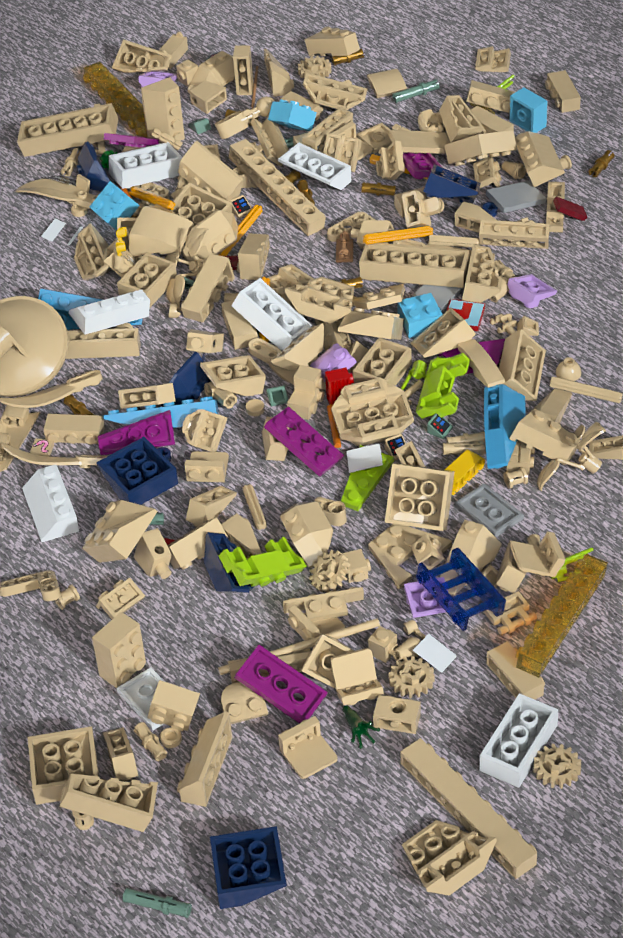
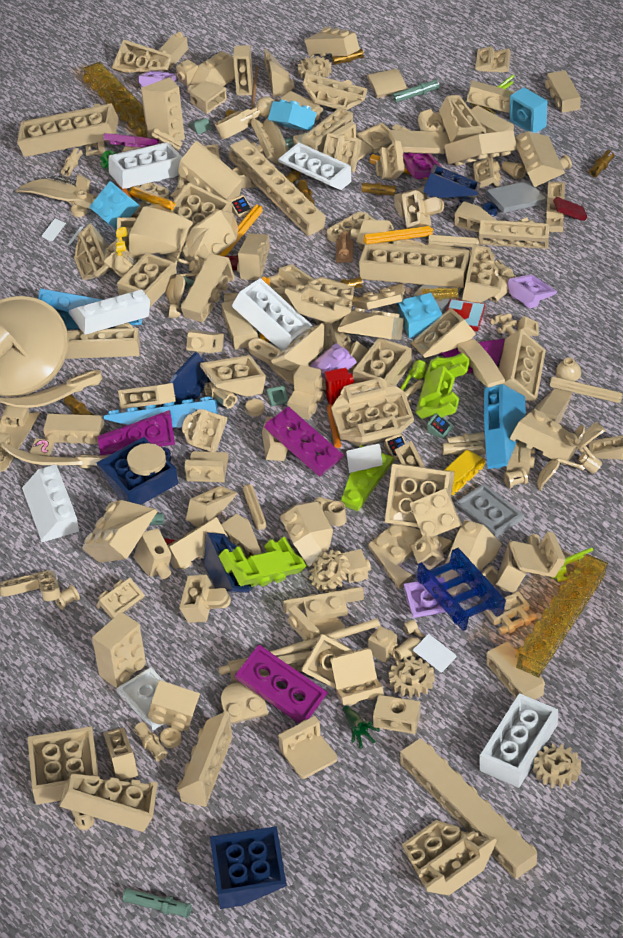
dark blue wedge [76,142,110,192] -> none
none -> tan tile [127,443,166,476]
none -> tan brick [179,575,231,623]
none -> tan plate [409,488,462,537]
none -> clear yellow pin [422,287,458,301]

